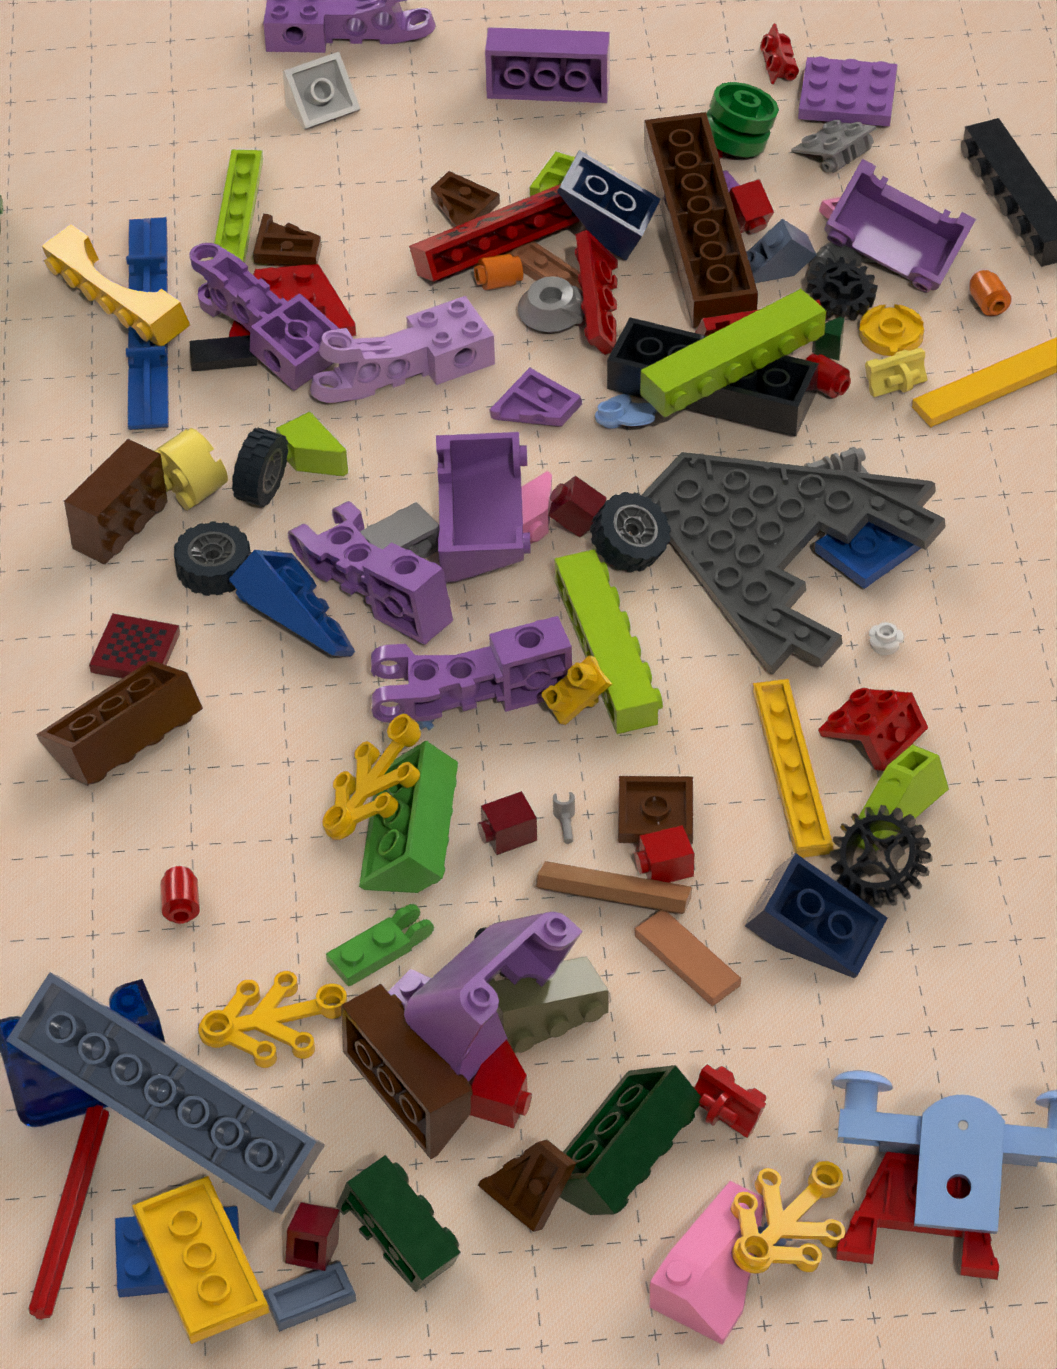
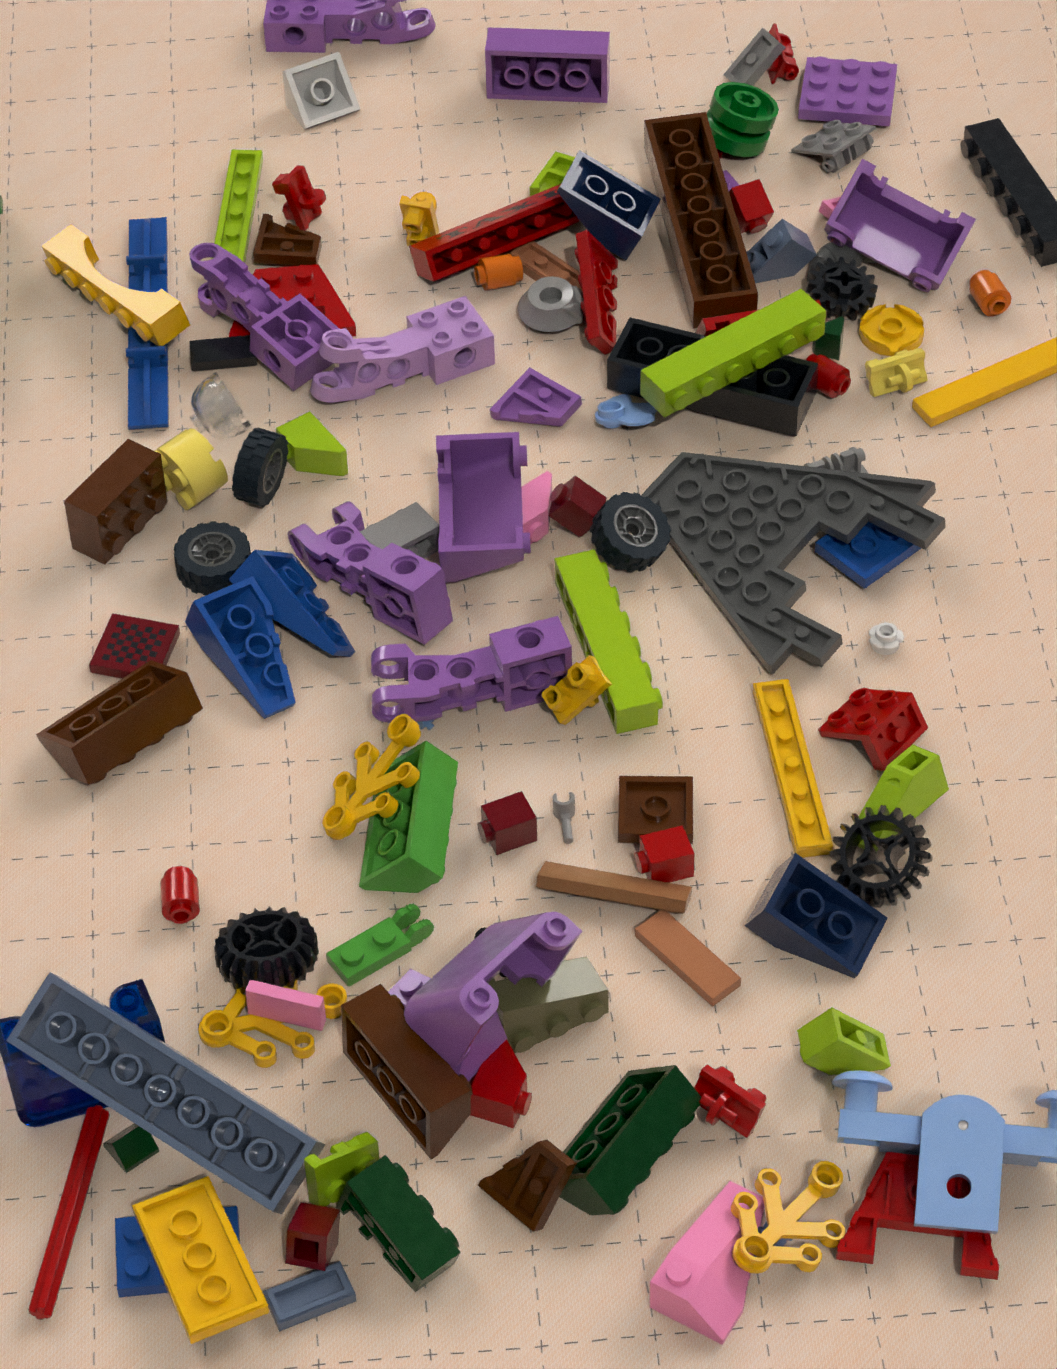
reddish brown wing [431,171,500,227] -> none
none -> dark green slope [103,1123,159,1173]
none -> blue wedge [185,576,296,719]
none -> clear cylinder [190,372,252,440]
none -> black gear [214,906,319,989]
none -> bright pink tile [245,980,326,1031]
none -> red hips [272,165,326,231]
none -> lime wing [304,1132,380,1207]
none -> yellow hips [399,192,439,246]
none -> light grey plate [723,27,786,86]
none -> lime slope [797,1007,891,1075]

